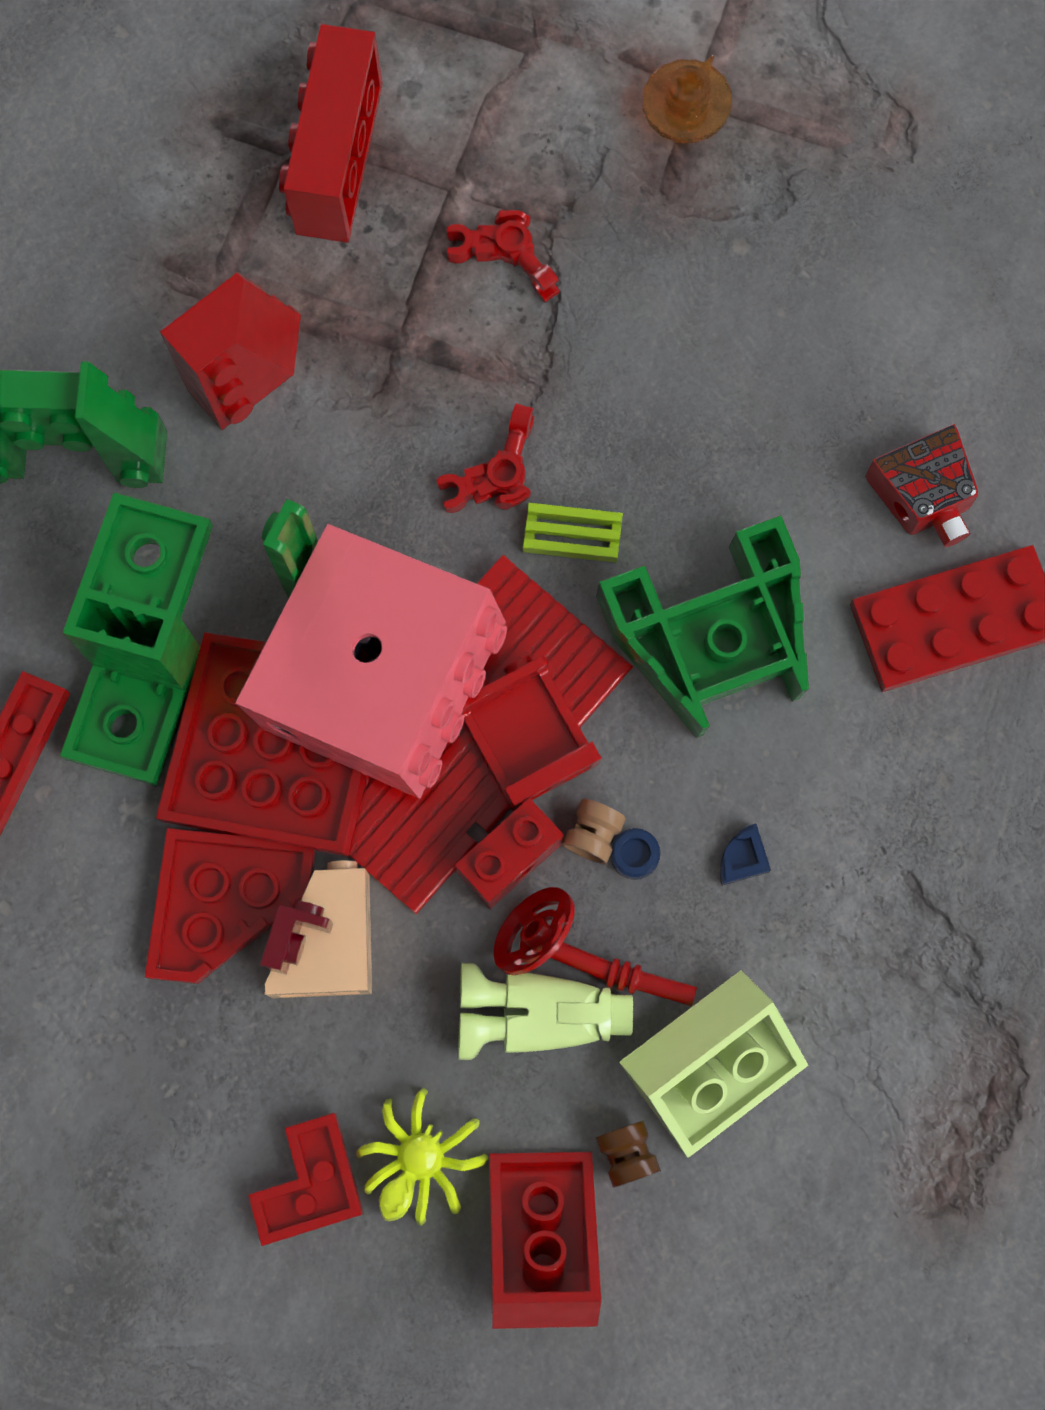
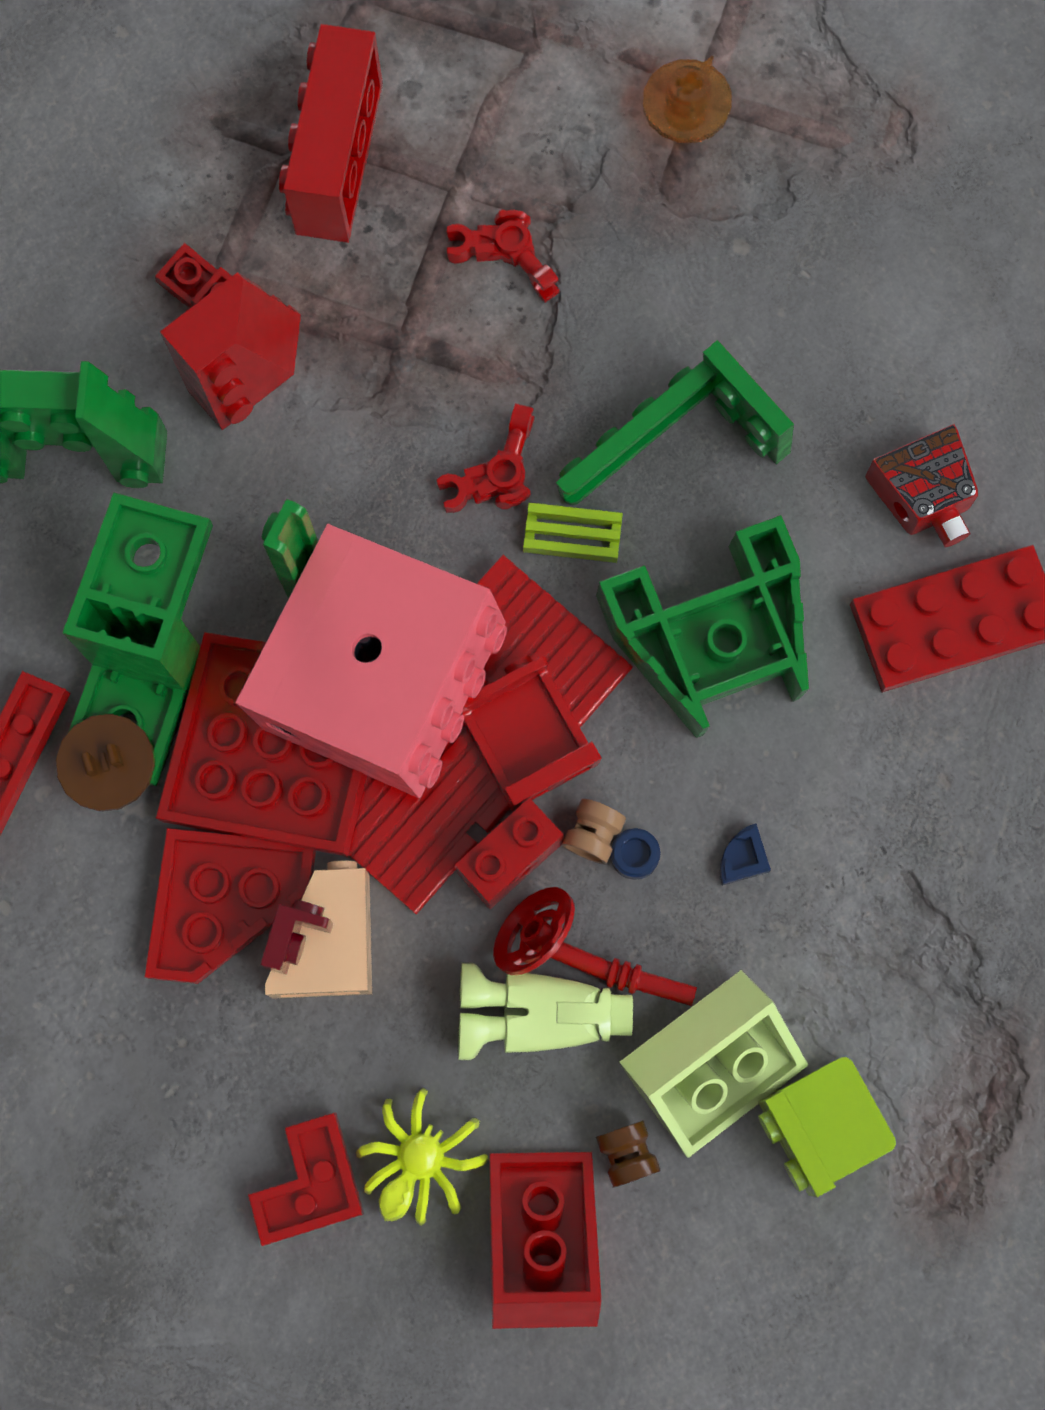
none -> reddish brown piece [56,714,155,812]
none -> red slope [155,243,232,308]
none -> green bracket [556,340,794,505]
none -> lime bracket [758,1057,896,1197]

